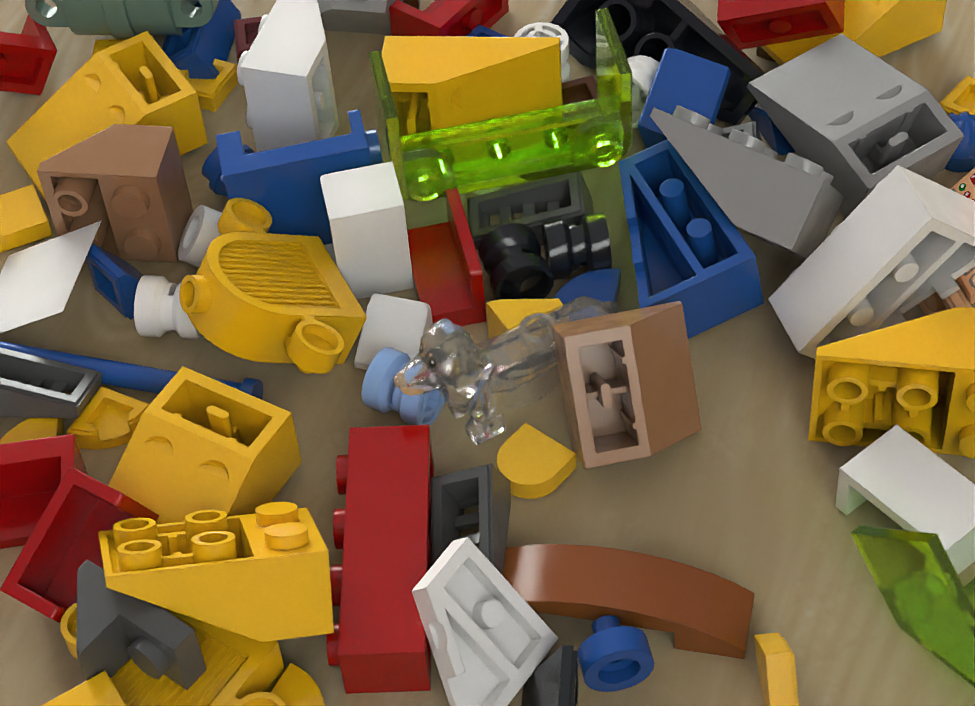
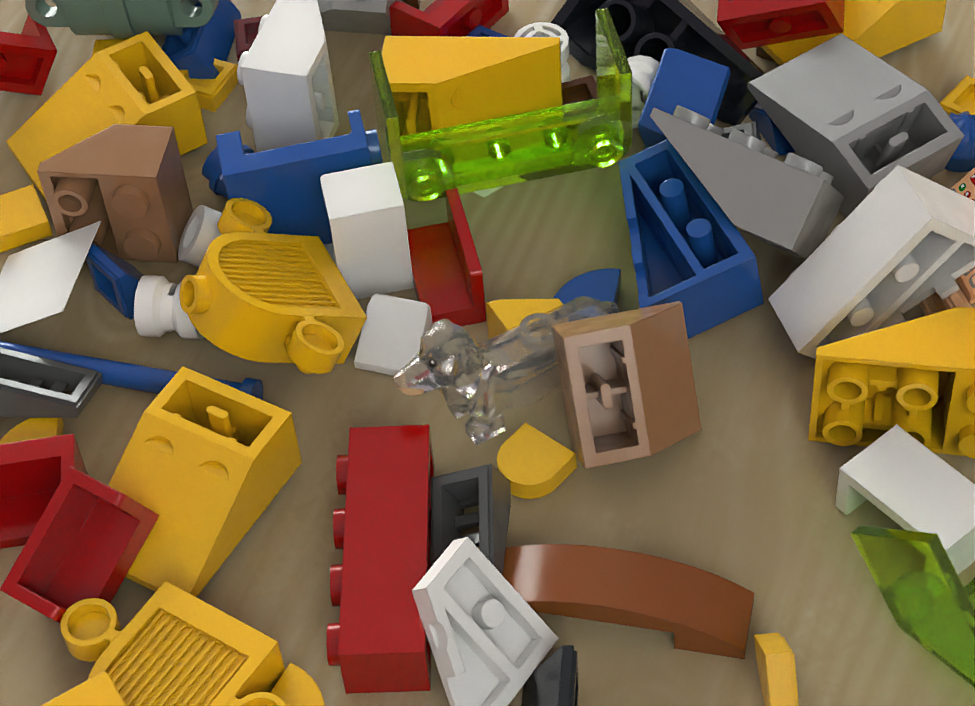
yellow tile [66,386,150,450] -> none
dark grey slope [77,559,207,690] -> none
yellow slope [98,502,334,642] -> none
light blue wheel [361,347,450,426] -> none
dark grey slope [467,170,594,250] -> none
black wheel [478,223,554,300] -> none
black wheel [542,212,612,280] -> none
blue tile [577,615,654,692] -> none

